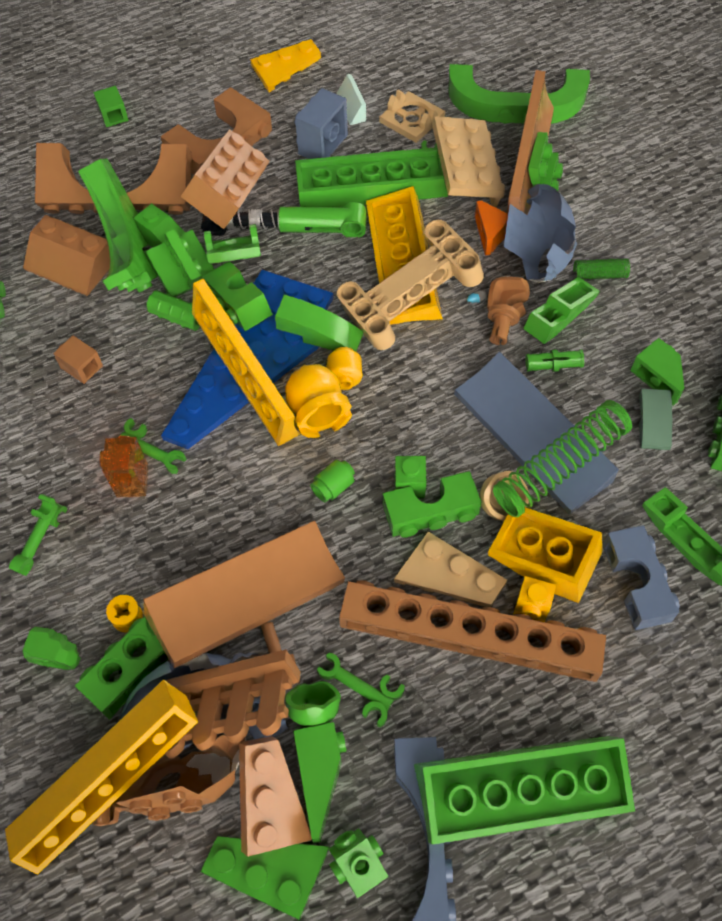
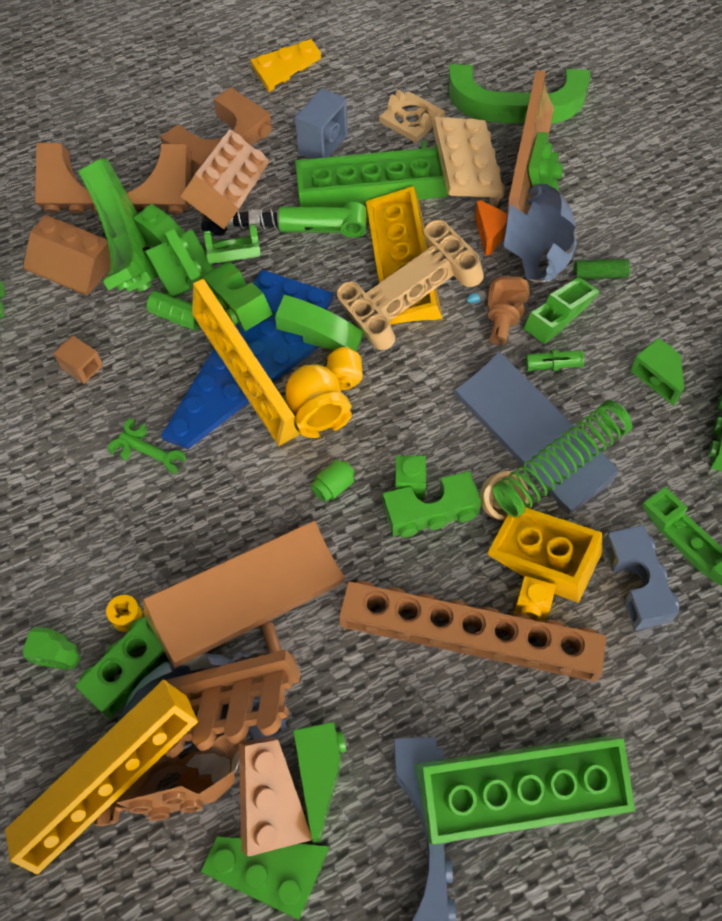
bright green bar [9,494,67,576] -> none
bright green brick [93,86,129,127] -> none
clear orange brick [99,436,148,498] -> none
bright green helmet [285,681,341,727] -> none
bright green bar [317,653,405,728] -> none
bright green brick [329,828,389,899] -> none
light aqua slope [337,74,366,125] -> none
tan wing [394,532,507,607] -> none
sand green slope [639,389,672,450] -> none

